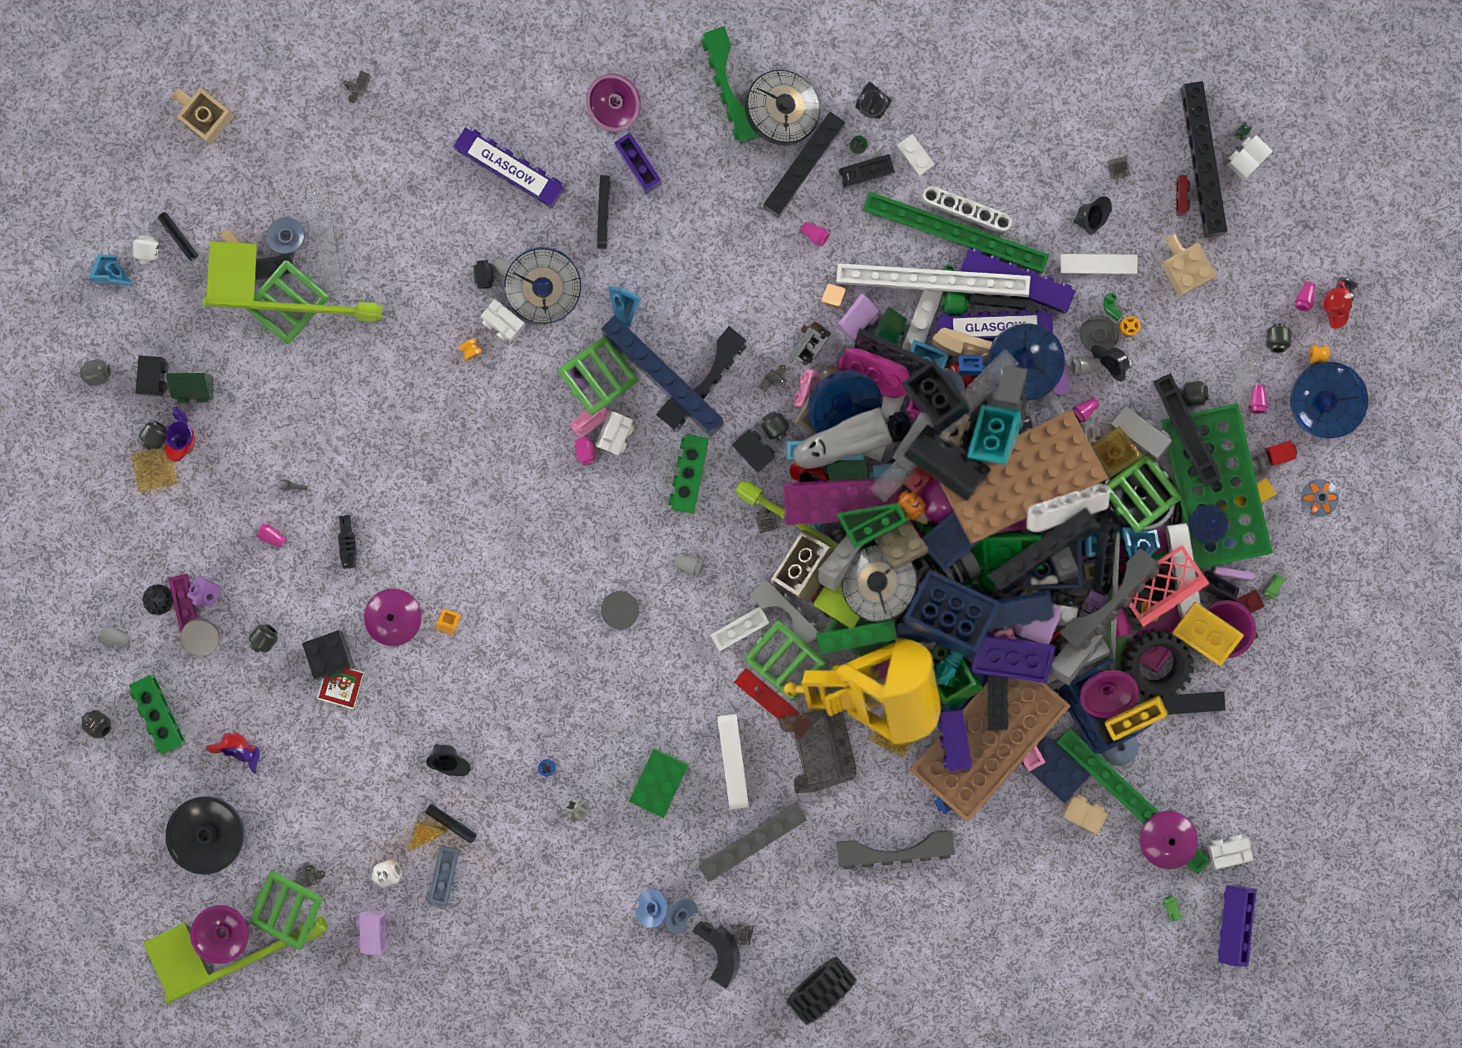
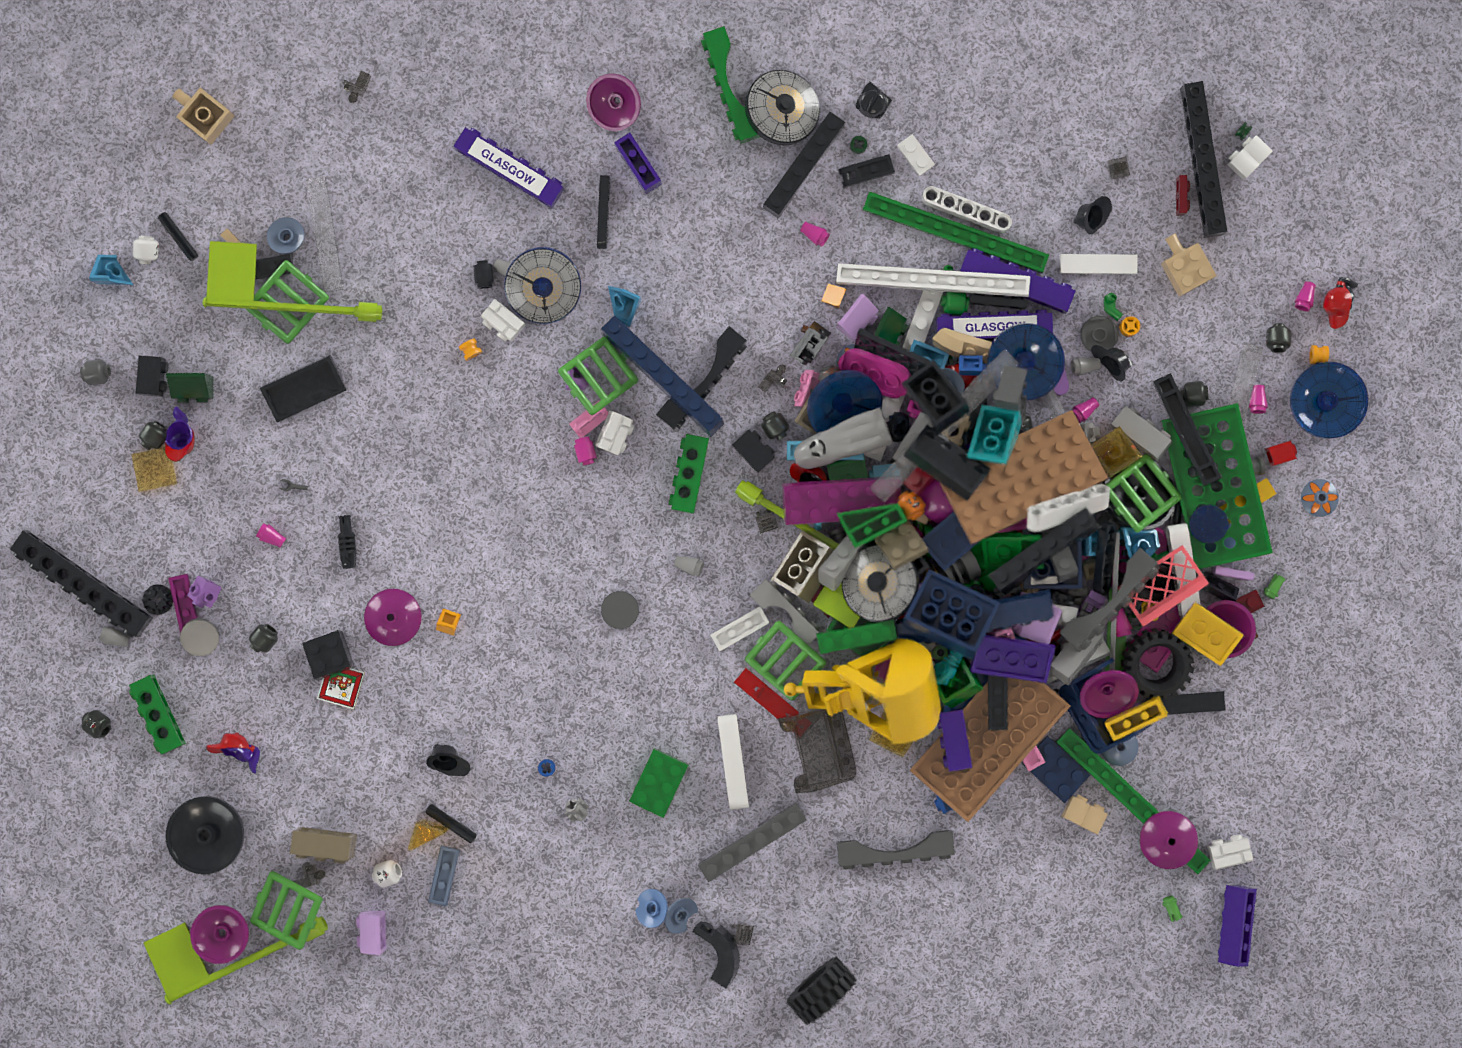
none -> black brick [10,530,153,638]
none -> black slope [260,354,346,422]
none -> dark tan brick [290,827,357,864]

